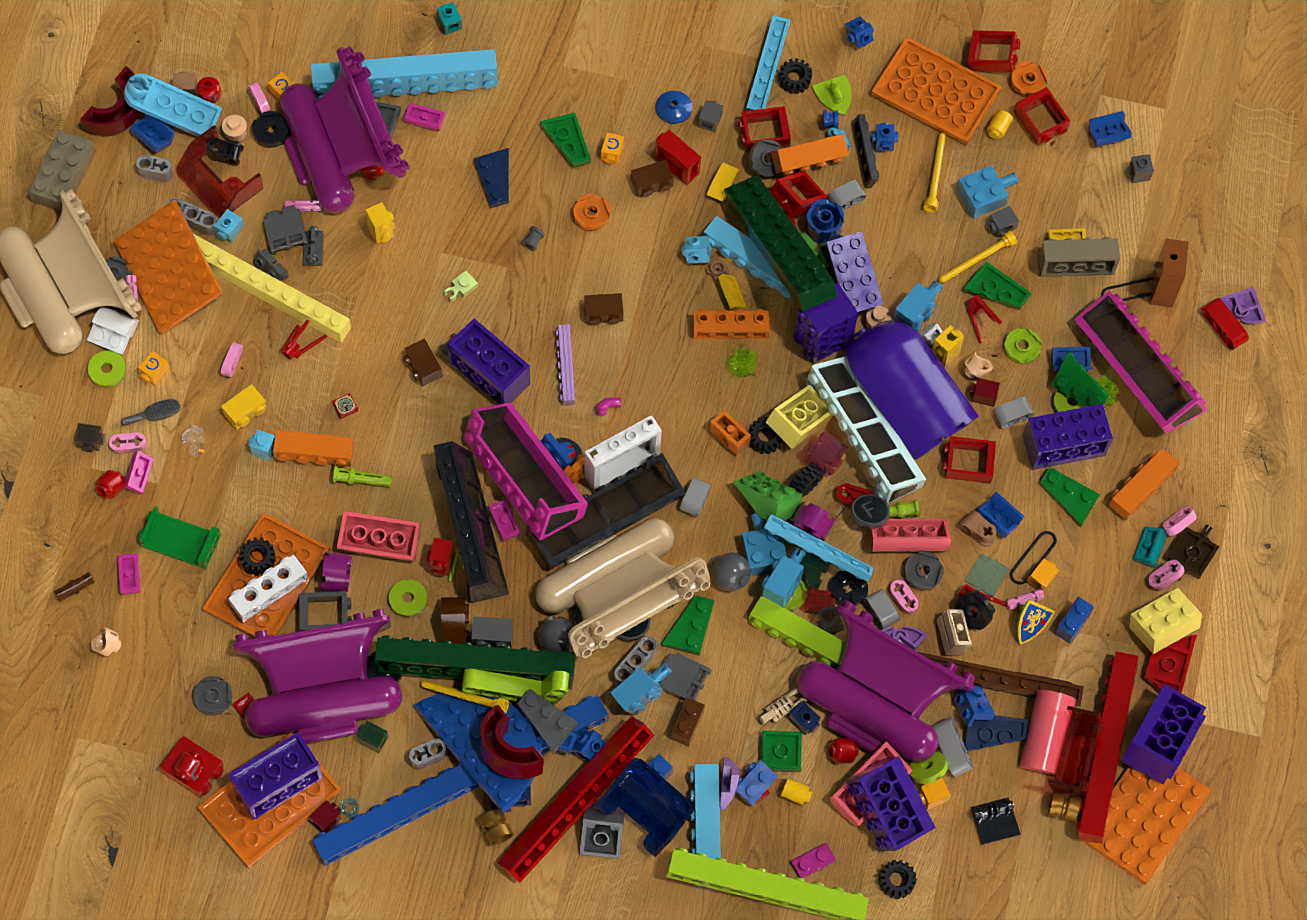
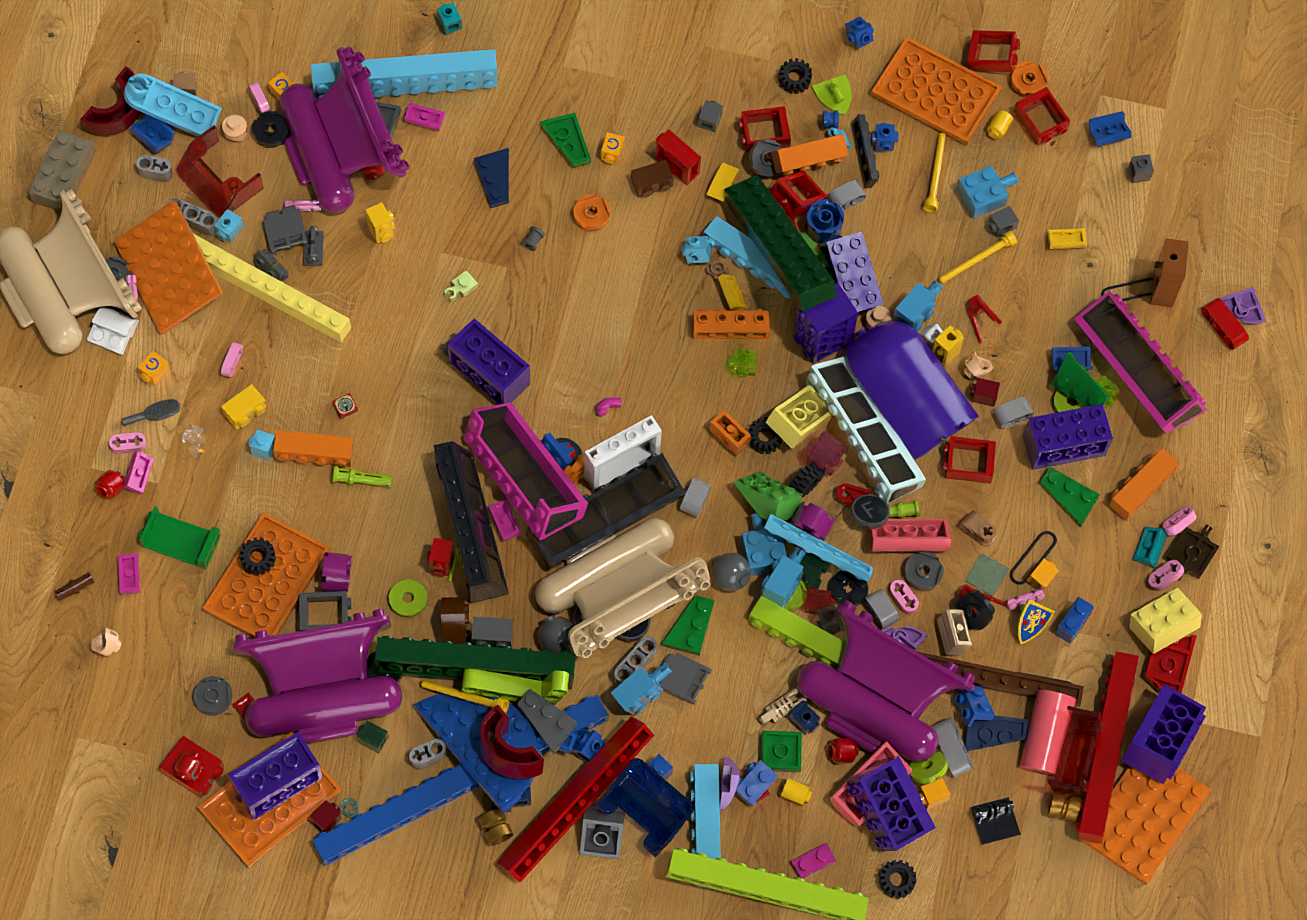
clear smoke brick [74,423,105,452] -> none
lime tile [88,350,126,387] -> none
red head [197,77,222,104] -> none
black piece [207,138,244,166] -> none
white brick [228,555,308,623] -> none
red plant [280,320,327,359] -> none
coral brick [337,511,421,562] -> none
reddish brown brick [403,338,443,386] -> none
lavender piece [556,324,575,405] -> none
reddish brown brick [584,293,624,325] -> none
blue dish [656,91,692,124] -> none
reddish brown brick [671,698,705,747] -> none
medium azure plate [746,15,790,111] -> none
green wing [964,261,1032,310] -> none
blue bracket [977,492,1024,538] -> none
lime tile [1004,328,1042,365] -> none
dark tan brick [1038,237,1120,277] -> none

